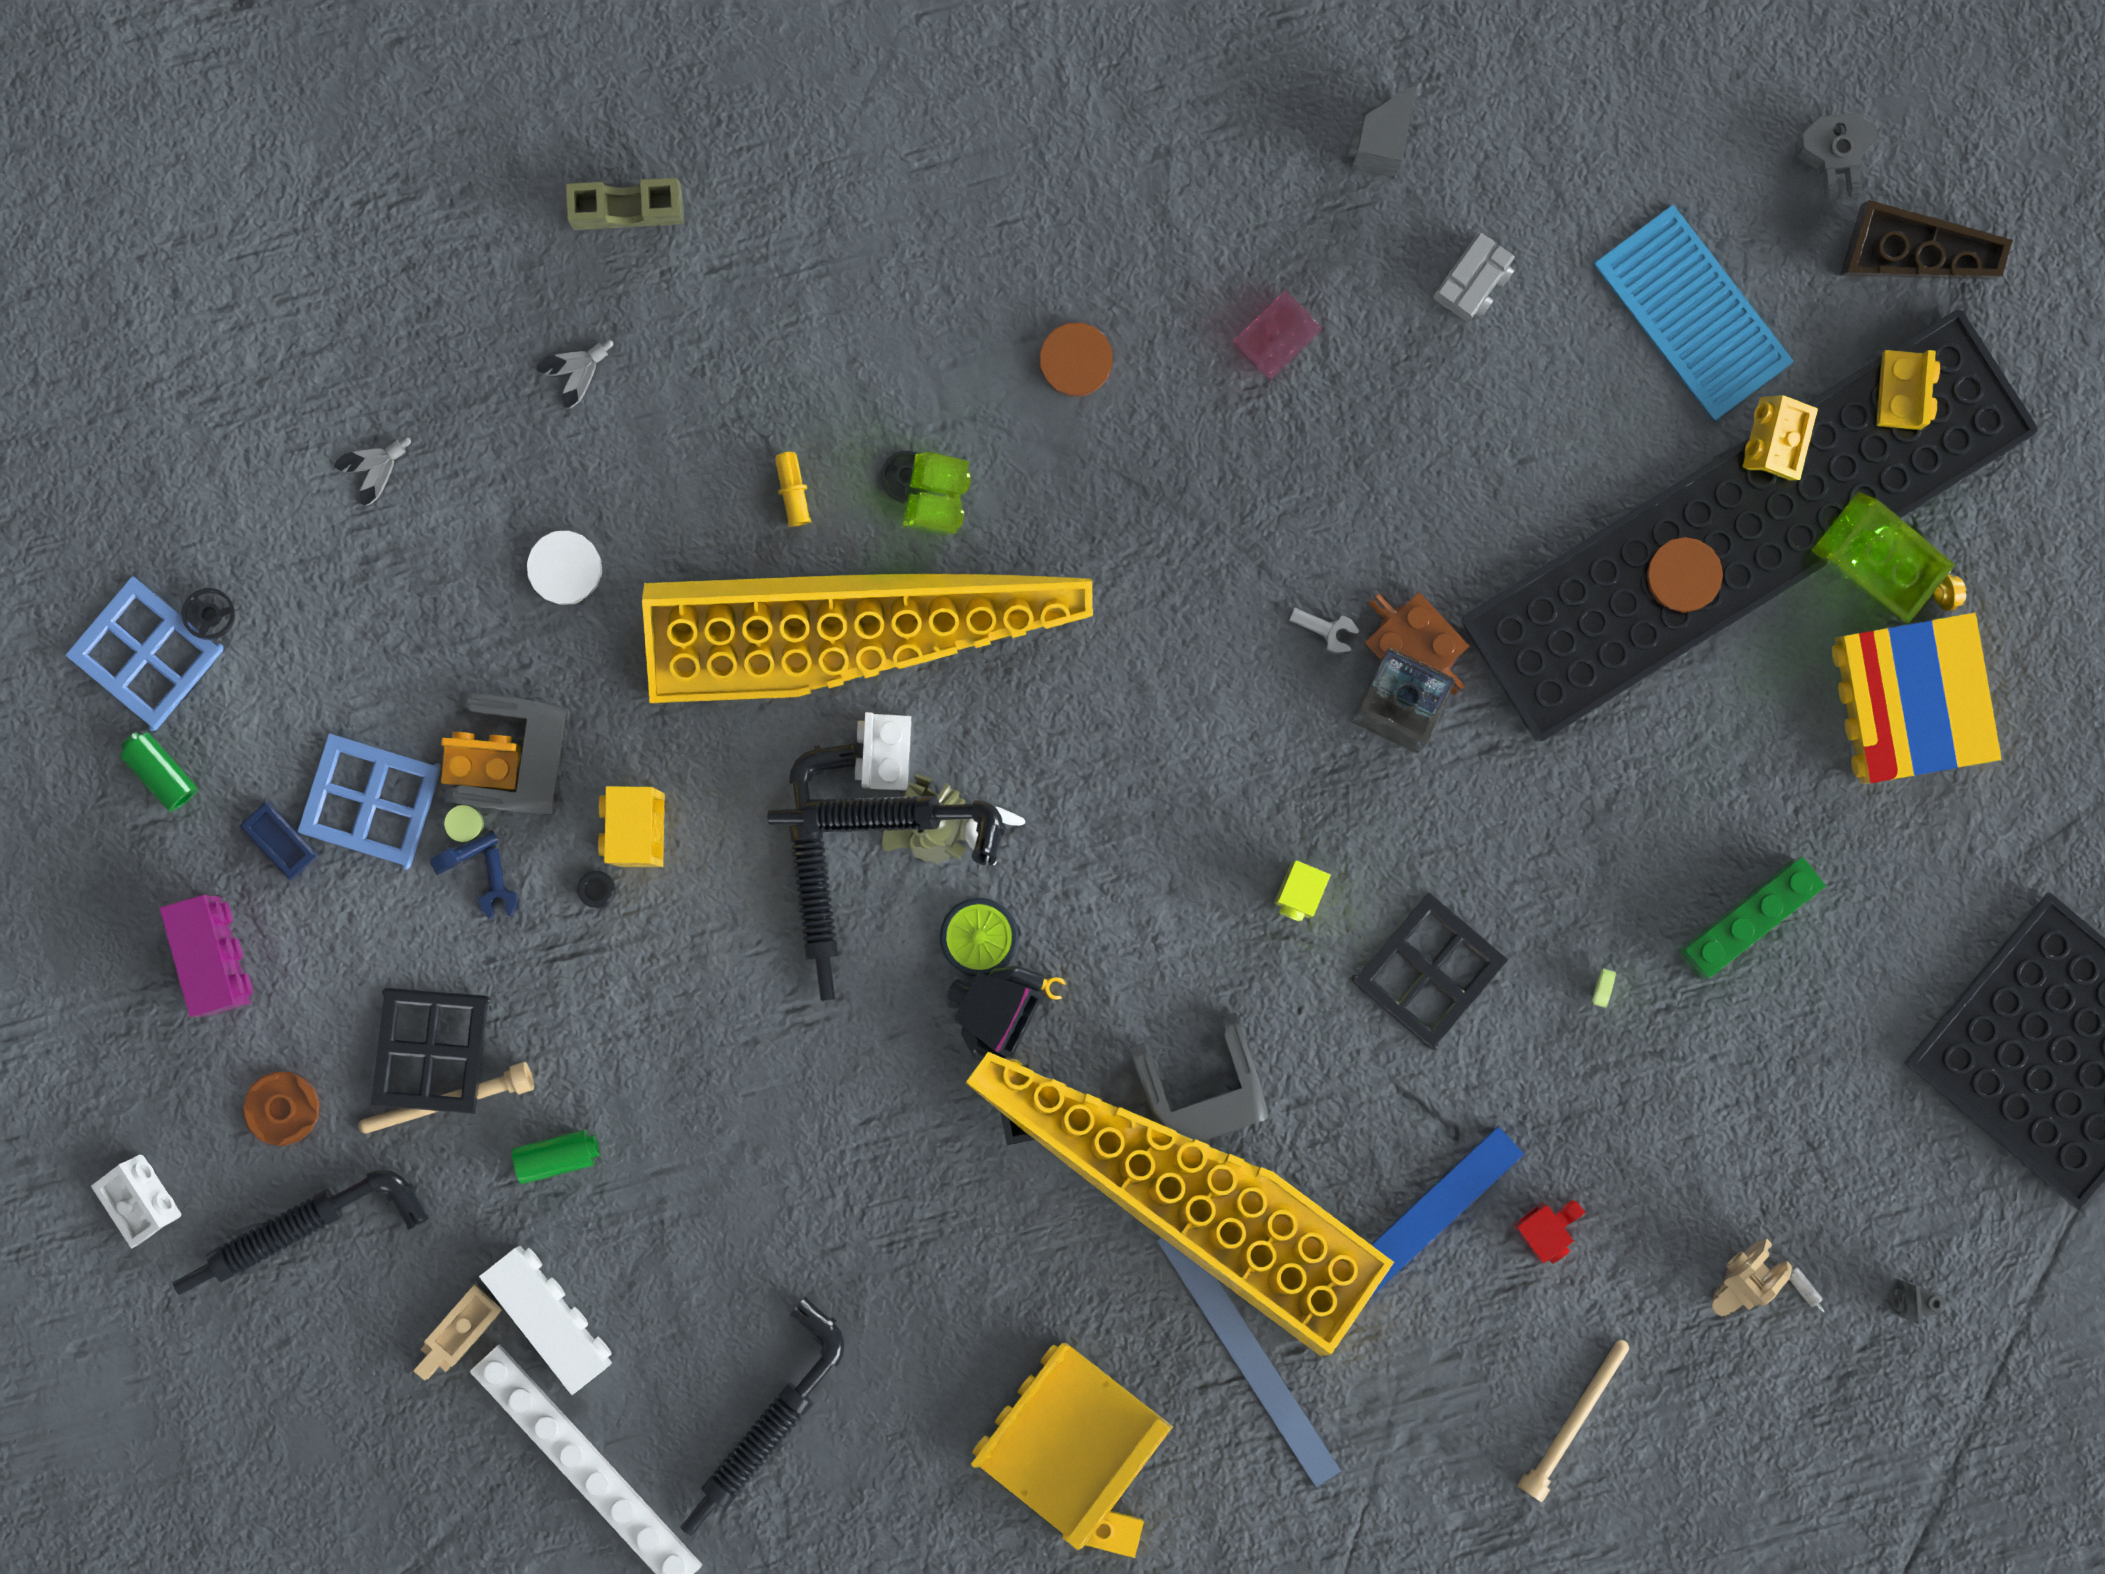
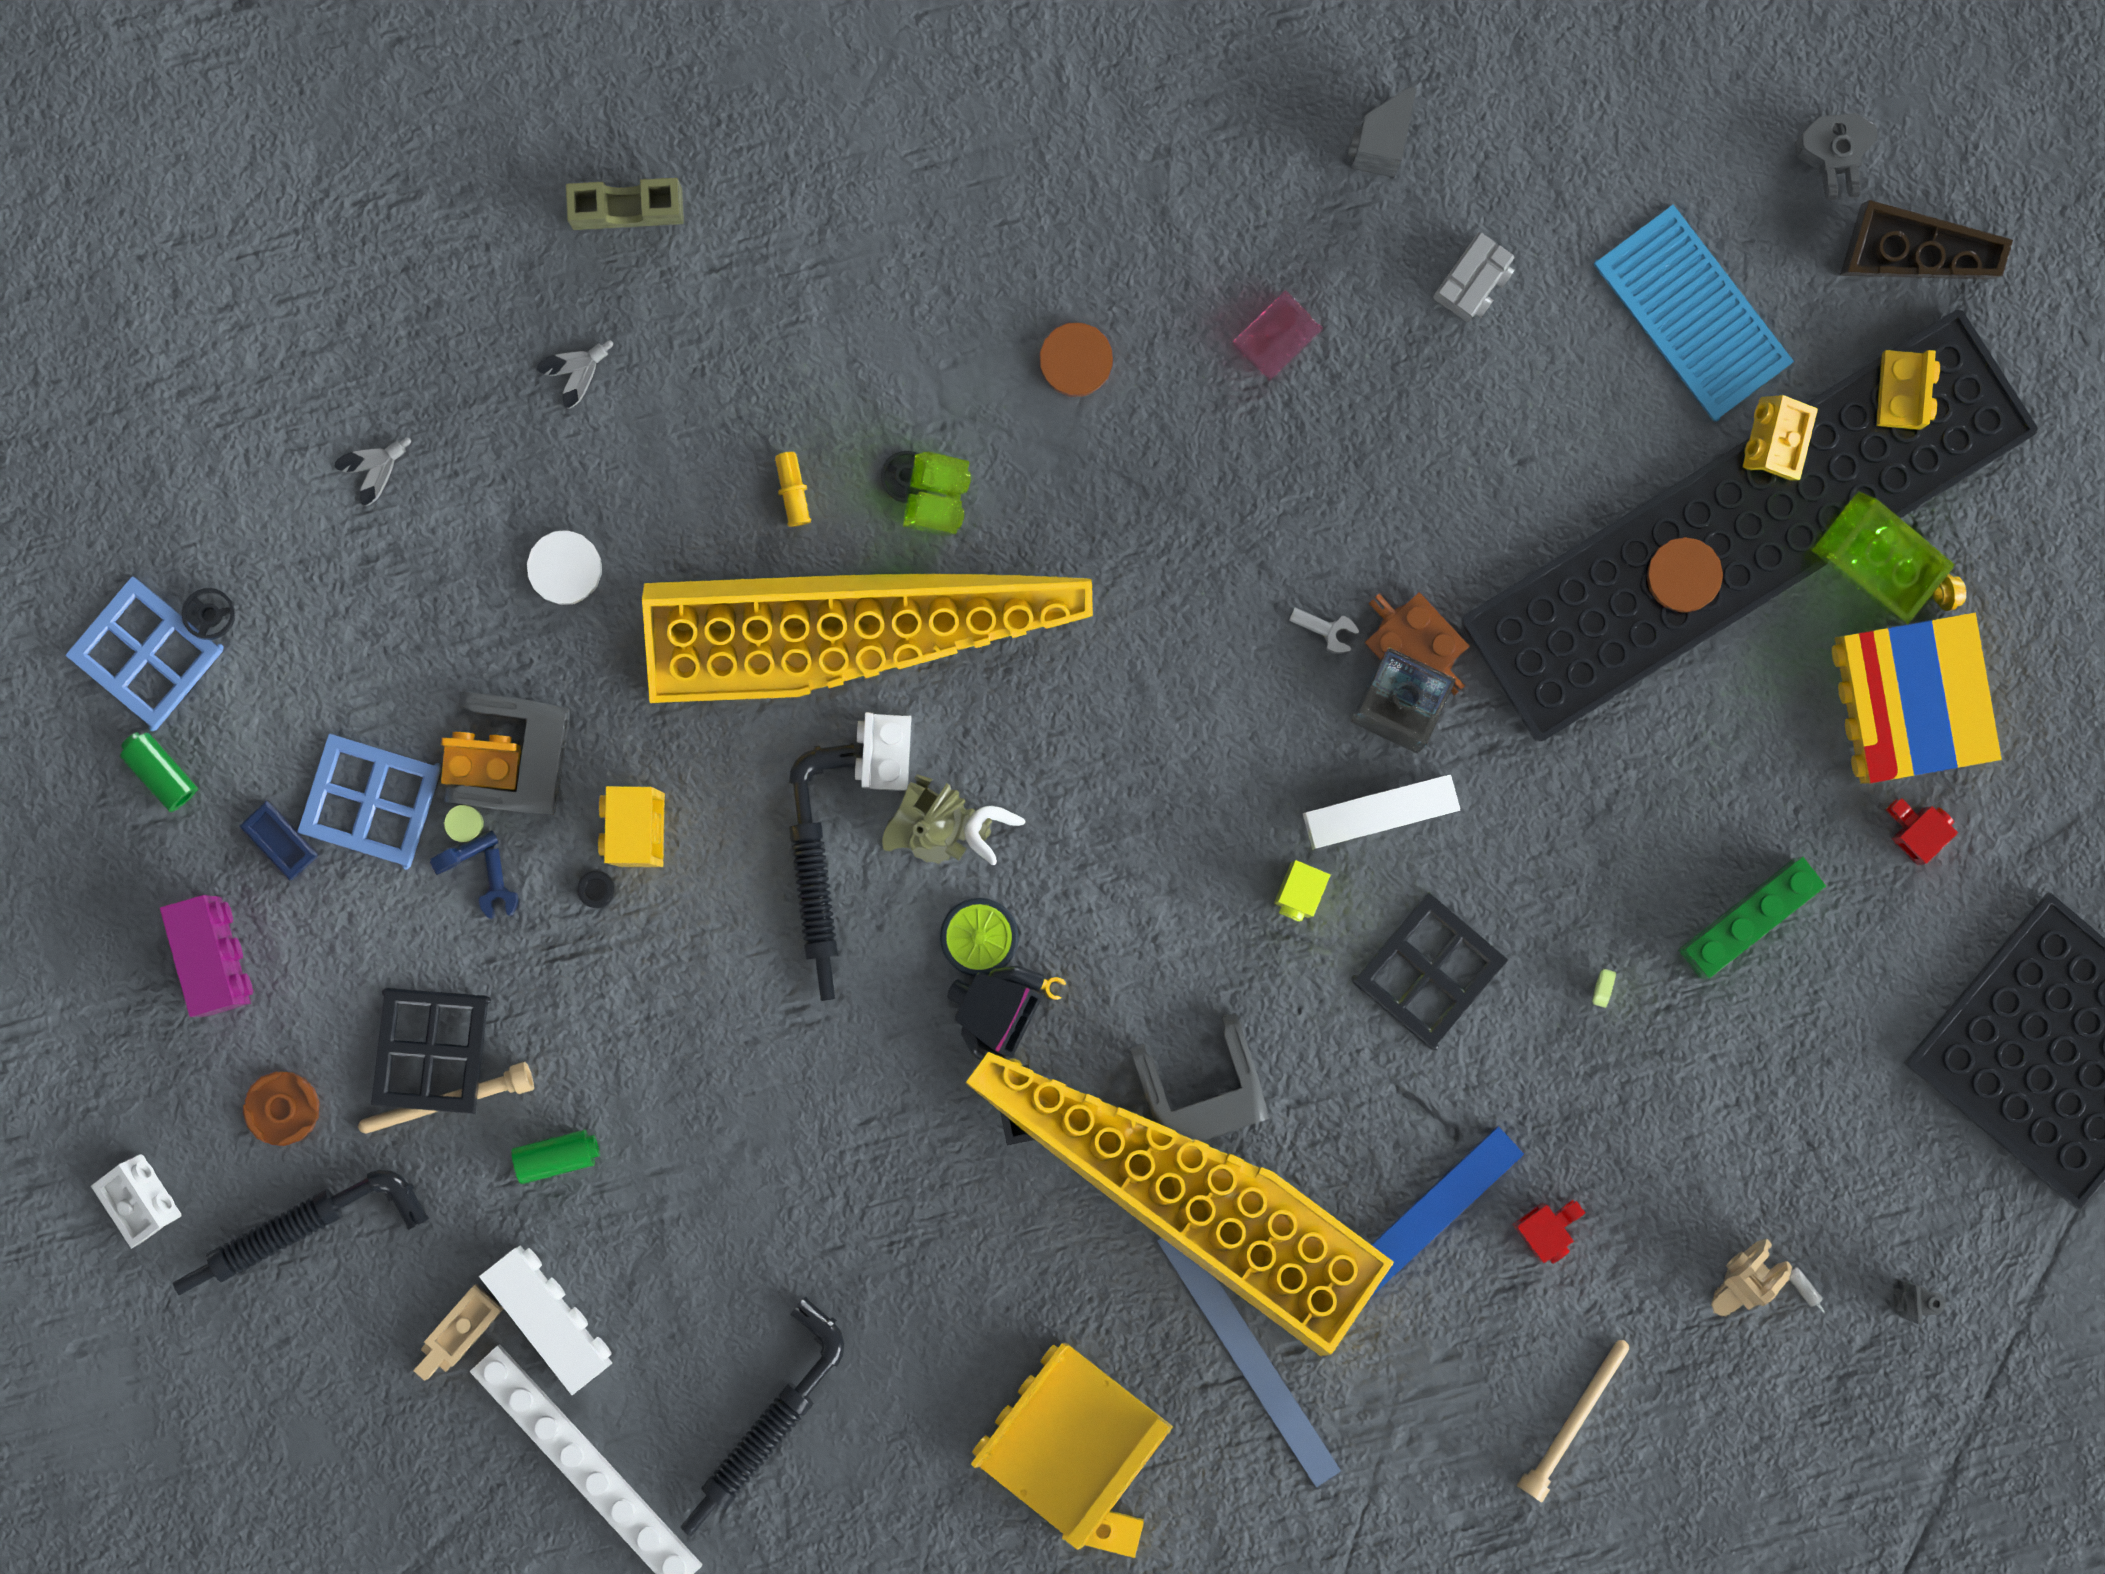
black piece [767,796,1006,866] -> none
none -> white slope [1303,775,1460,850]
none -> red brick [1885,798,1958,865]

